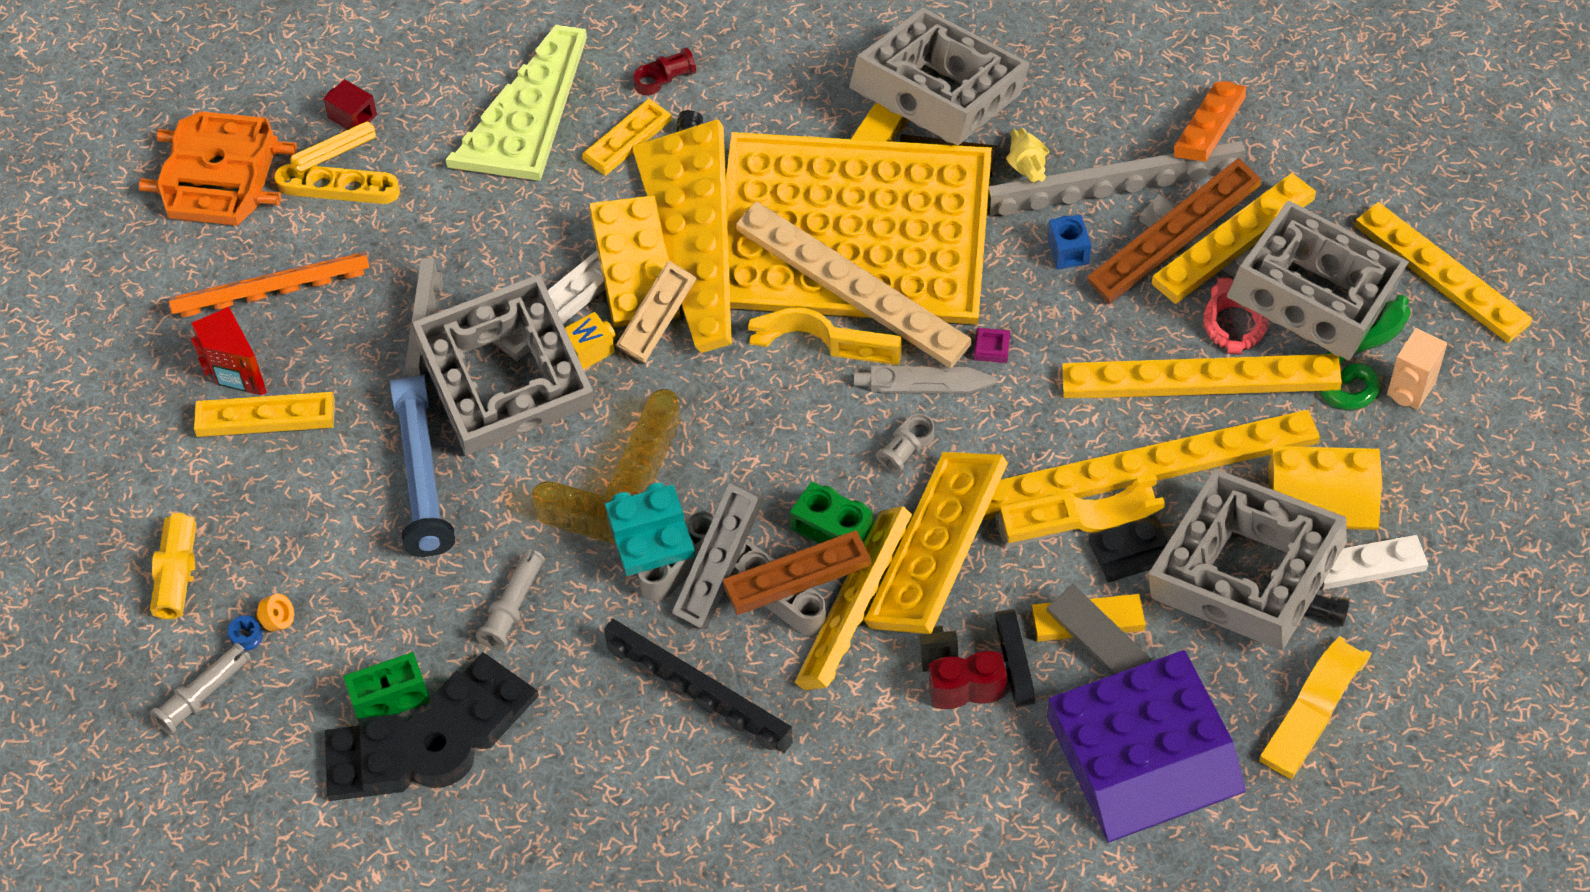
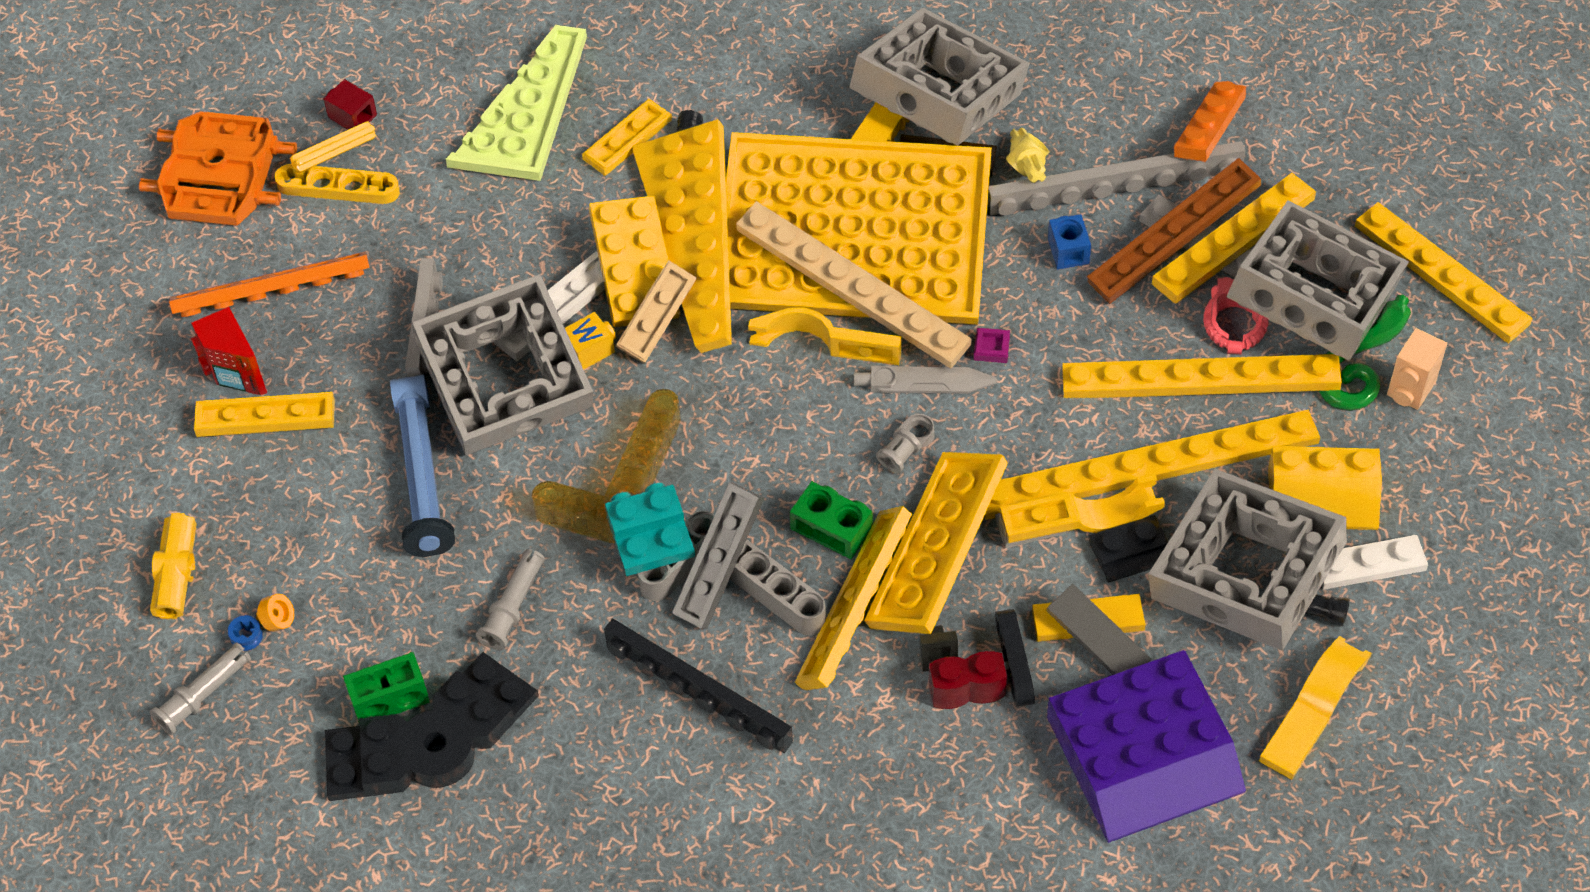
dark red connector [633,47,697,96] -> none
dark orange plate [723,530,871,615] -> none

